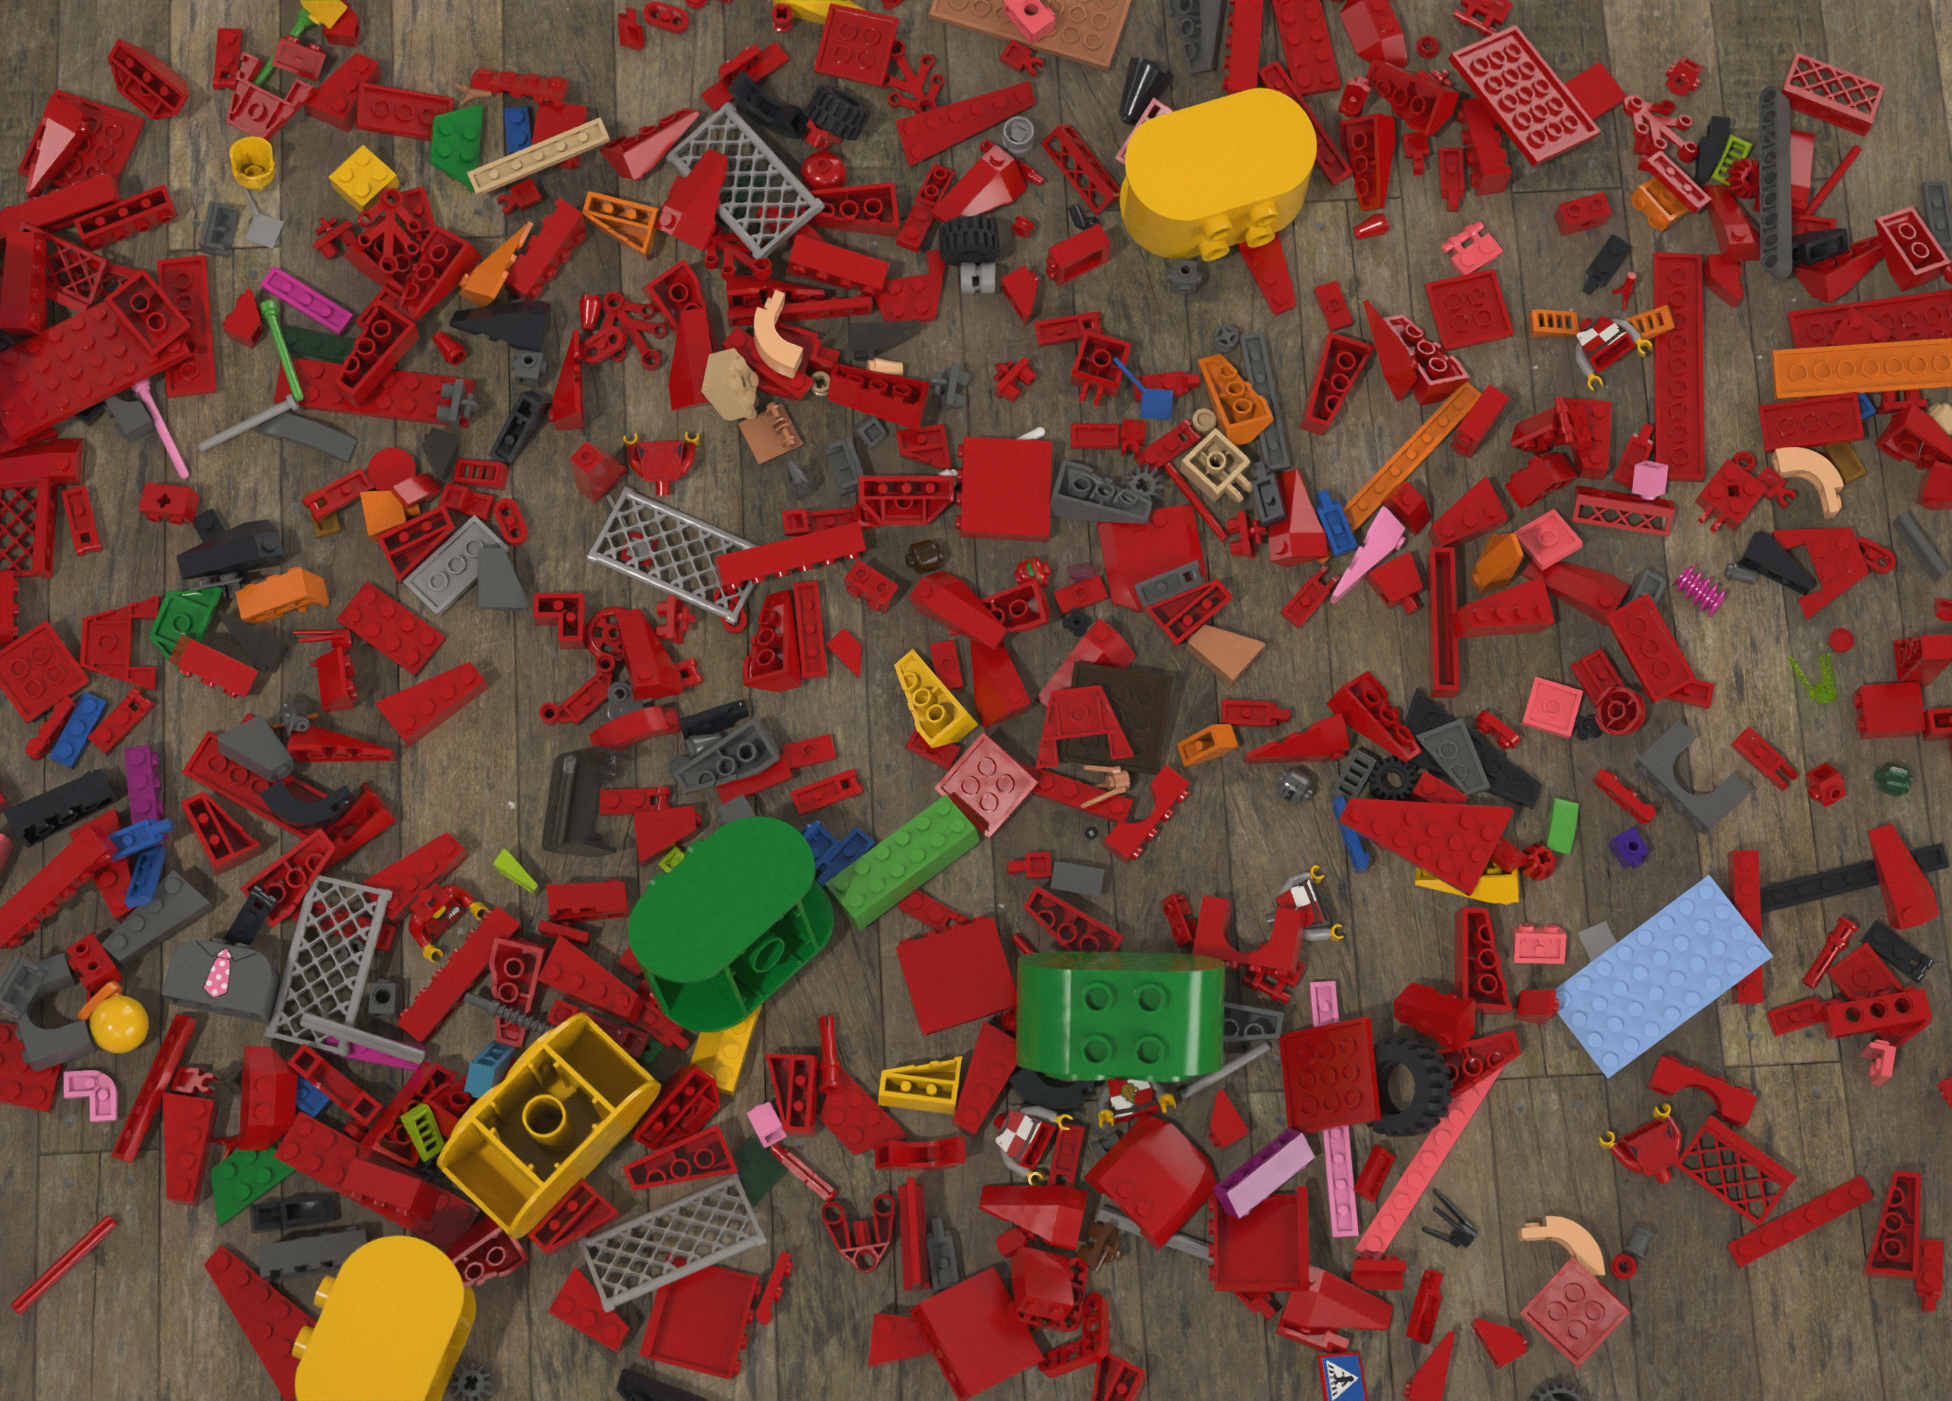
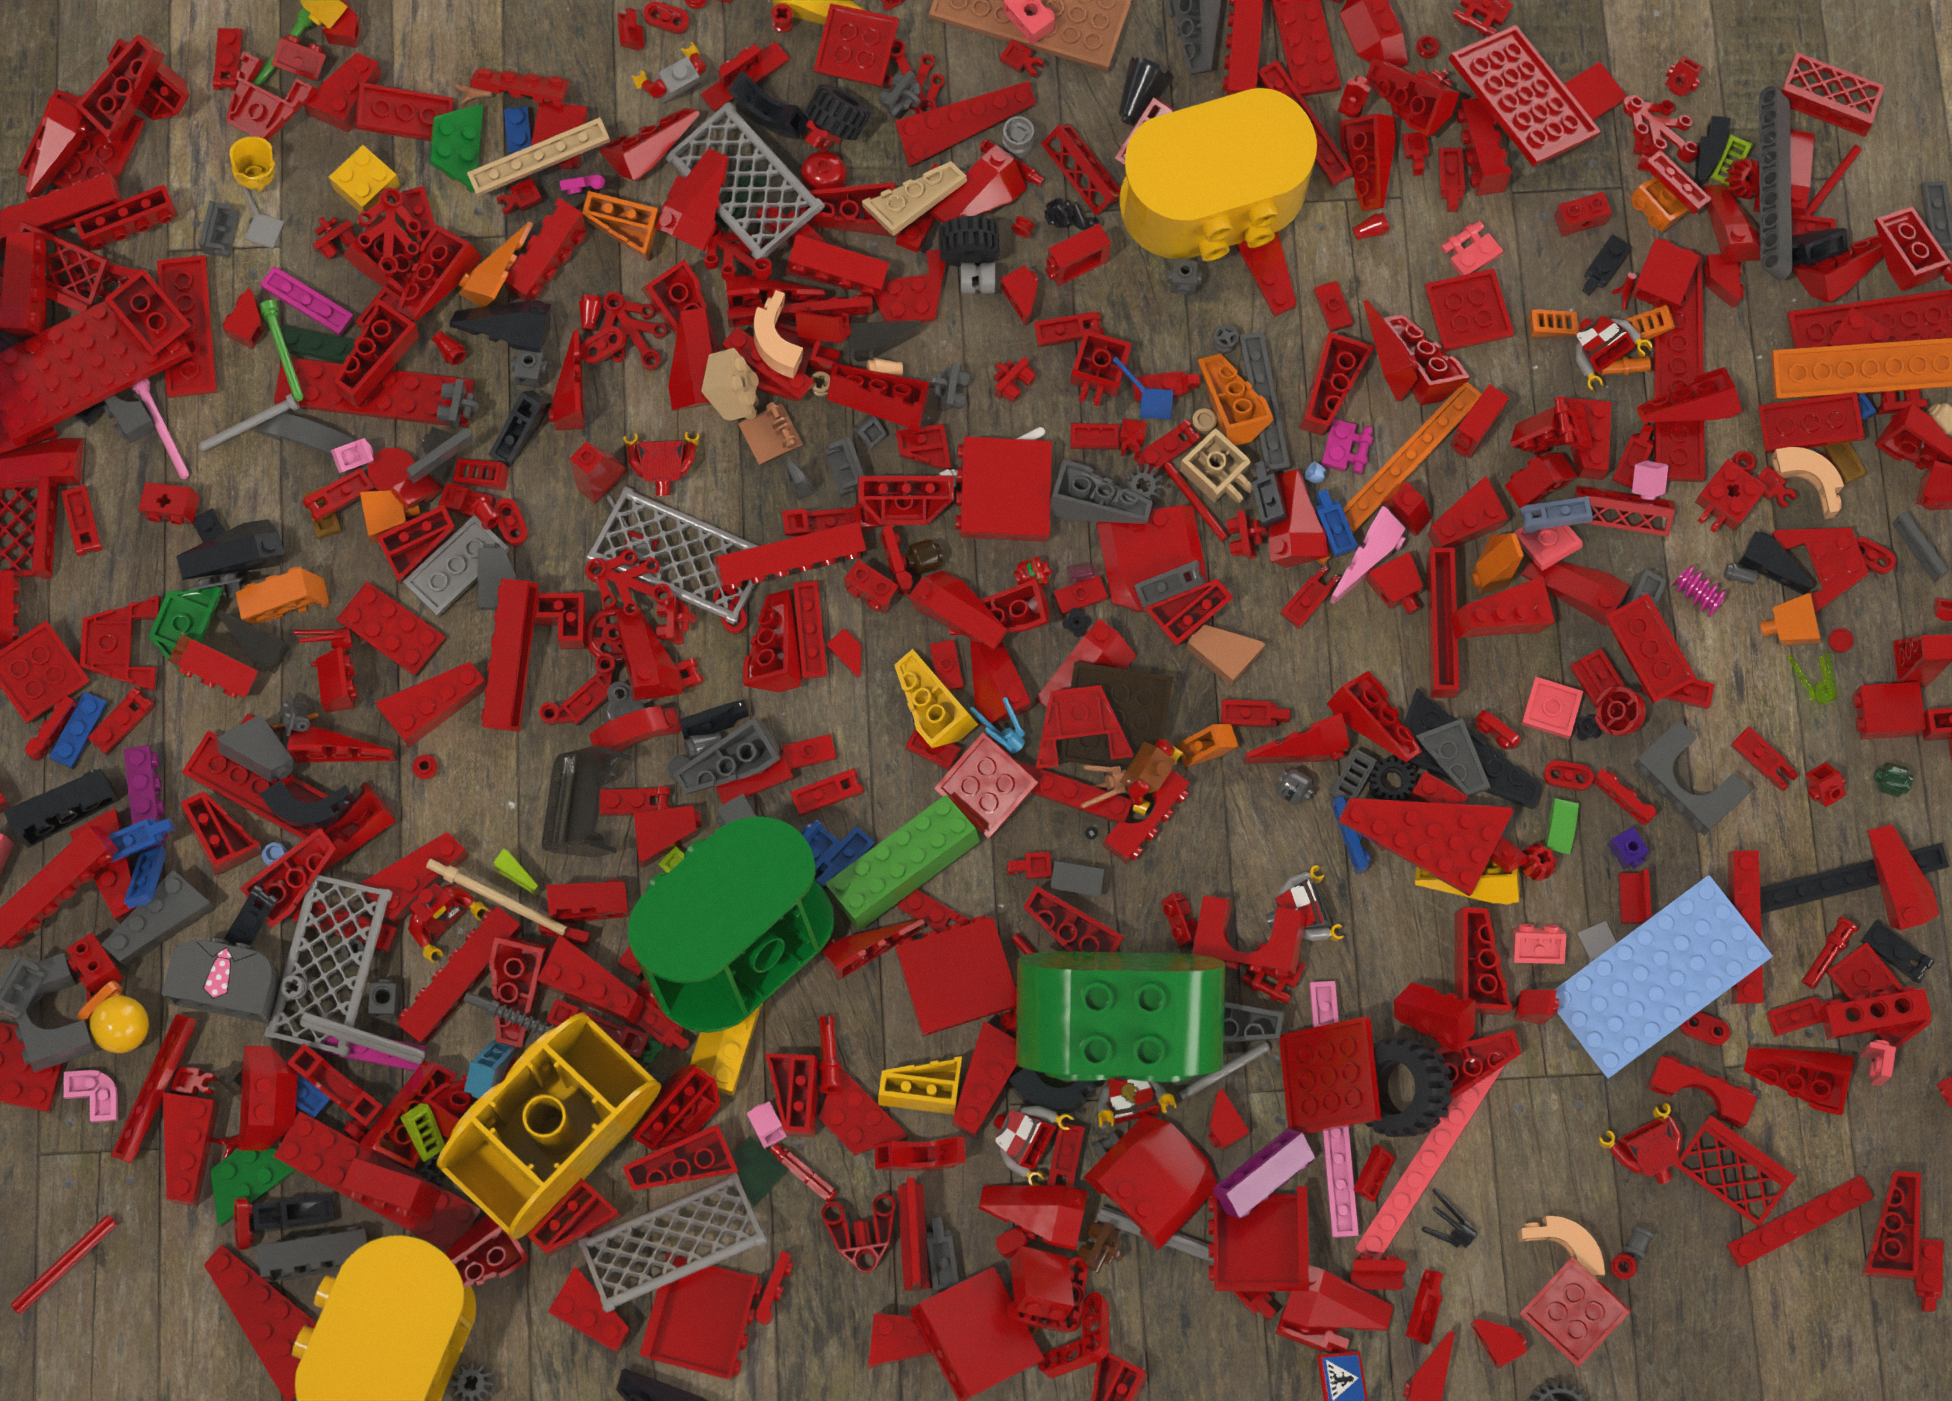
none -> red wedge [75,34,165,141]
none -> red plate [233,1198,254,1250]
none -> light blue plate [262,842,287,865]
none -> light grey bush [281,975,307,999]
none -> bright pink bracket [331,438,373,473]
none -> dark grey tile [407,428,473,484]
none -> red plate [412,755,438,780]
none -> tan bar [426,859,567,936]
none -> red bush [470,497,502,530]
none -> red brick [481,578,539,732]
none -> dark pink plate [560,175,605,194]
none -> red plant [585,549,673,618]
none -> torso [632,42,706,104]
none -> red hinge [795,306,852,343]
none -> red wedge [822,919,925,981]
none -> tan wing [862,161,967,236]
none -> dark grey hips [878,71,921,119]
none -> red hinge [880,525,913,596]
none -> dark azure plant [970,697,1025,754]
none -> black gear [1044,198,1074,228]
none -> dark orange torso [1120,739,1183,816]
none -> light blue hinge [1305,462,1326,483]
none -> dark pink plate [1321,419,1373,474]
none -> sand blue plate [1520,496,1592,533]
none -> red plate [1543,760,1594,791]
none -> orange pin [1600,356,1651,376]
none -> red panel [1618,869,1652,924]
none -> red brick [1631,238,1700,314]
none -> red wedge [1636,367,1742,422]
none -> red plate [1679,1012,1730,1046]
none -> red wedge [1744,1047,1855,1116]
none -> orange torso [1760,593,1821,645]

